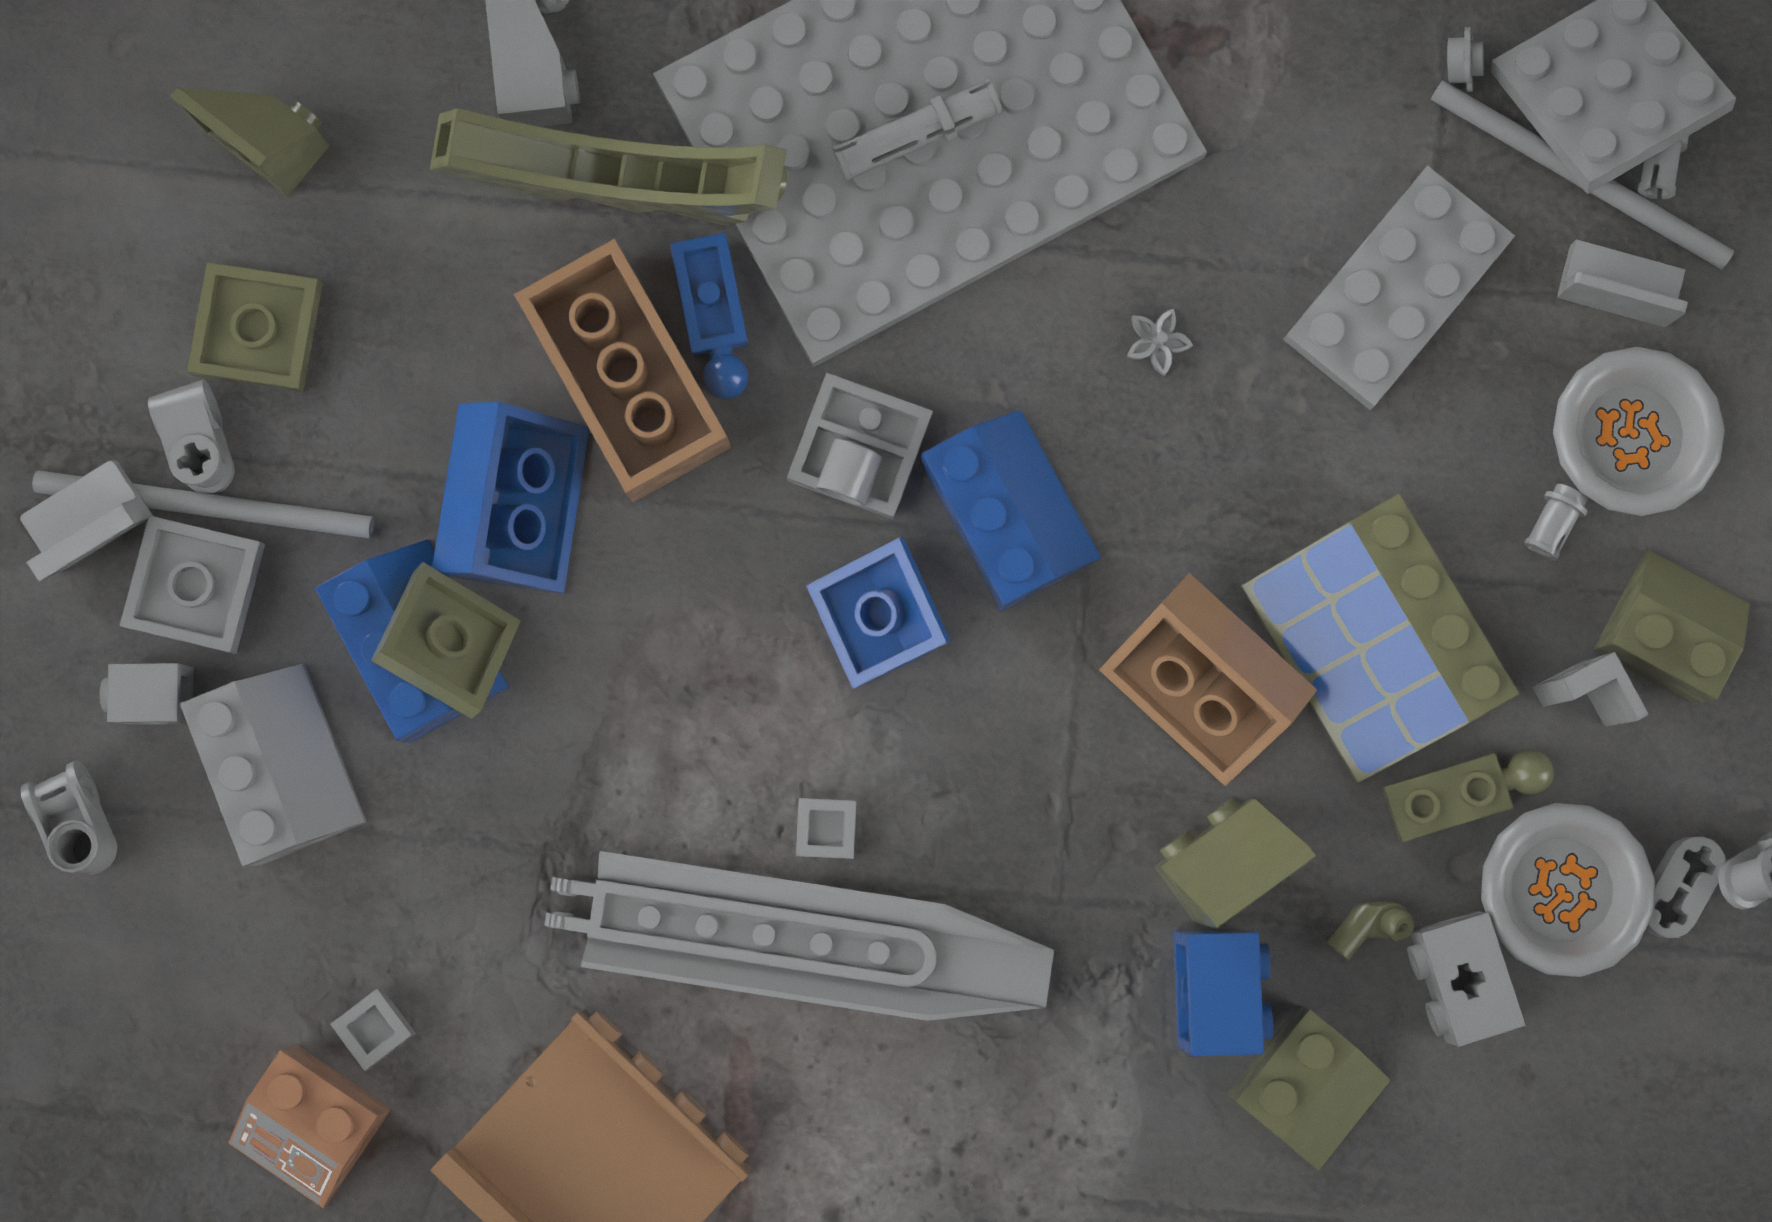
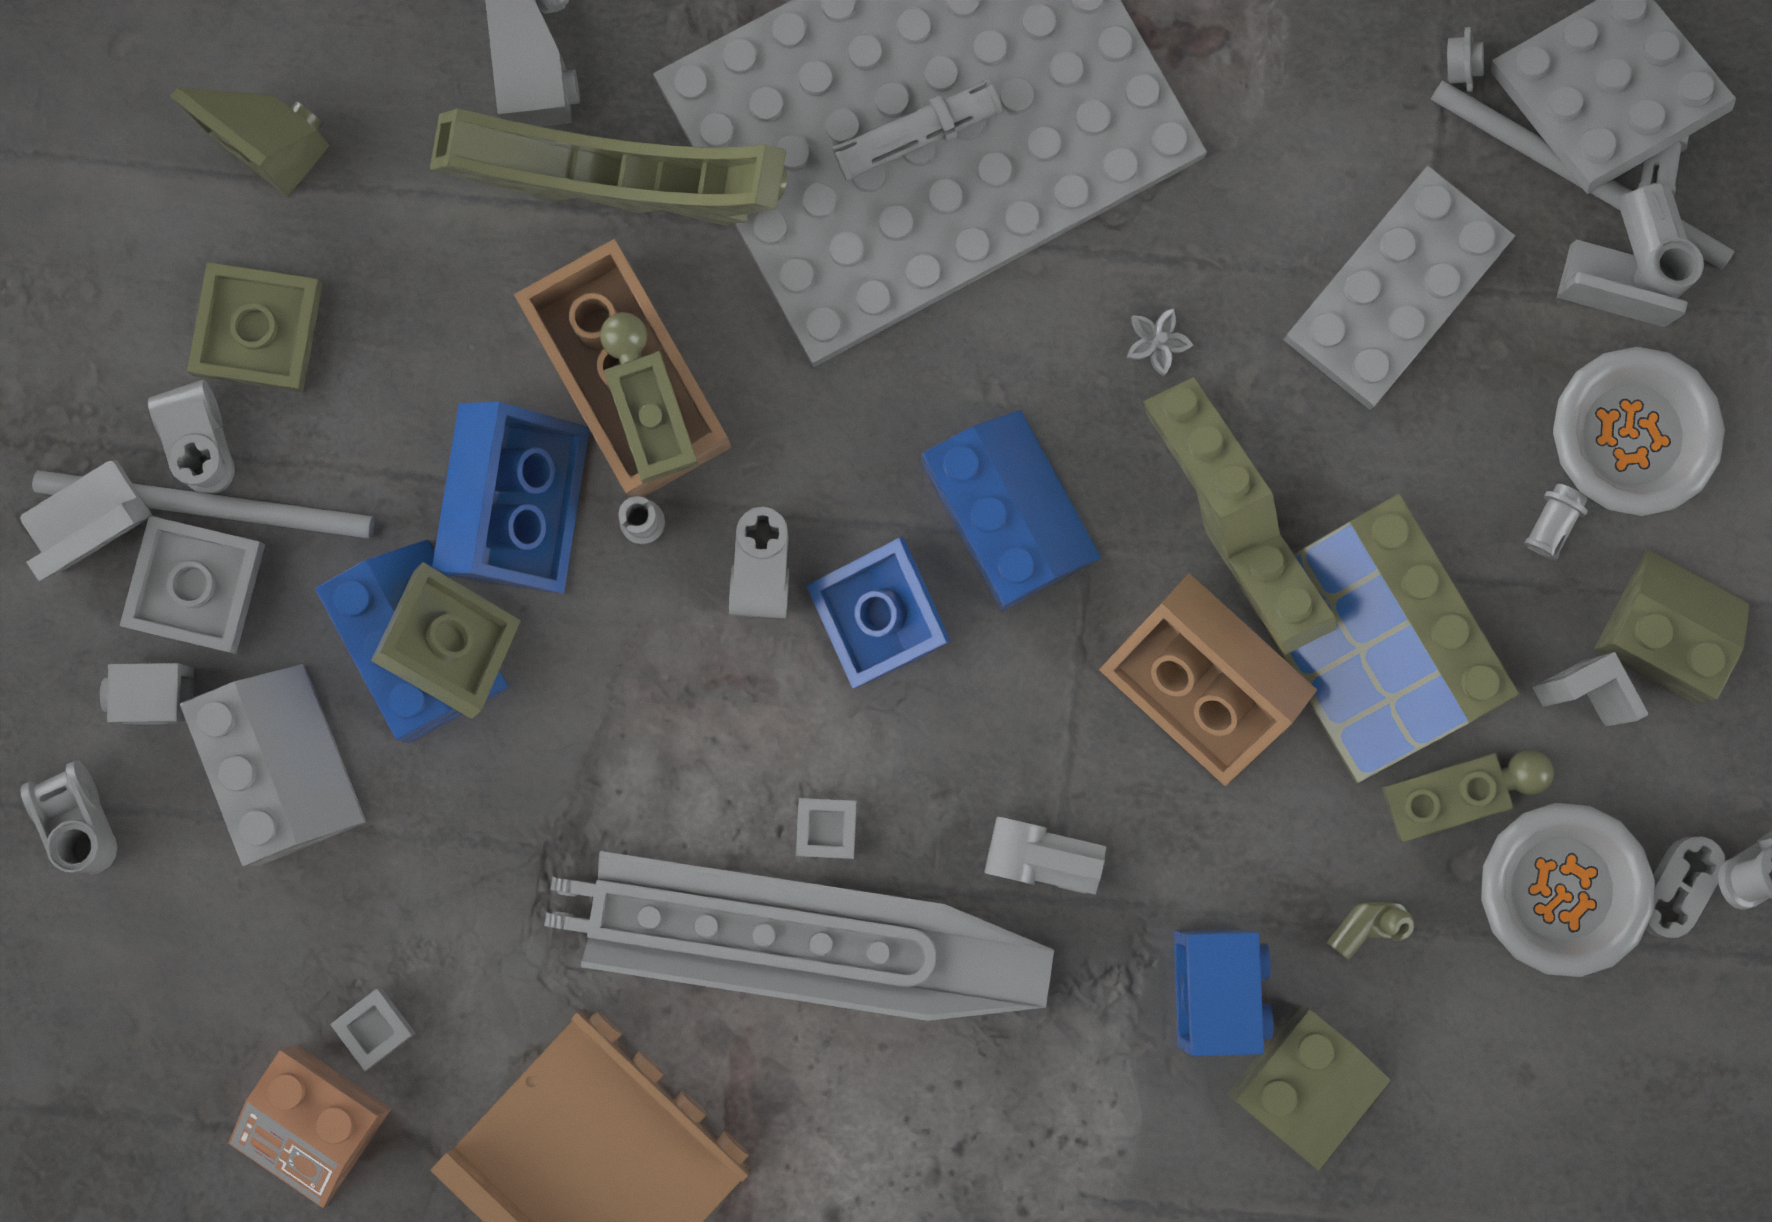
blue plate [670,232,749,399] -> none
light grey plate [787,372,933,520] -> none
olive slope [1154,797,1316,928] -> none
light grey brick [1407,911,1526,1047] -> none
none -> olive plate [600,312,699,484]
none -> light grey pin [618,496,665,545]
none -> light grey piece [729,506,789,619]
none -> light grey piece [984,817,1106,895]
none -> olive bracket [1143,377,1337,655]
none -> light grey piece [1617,182,1704,298]

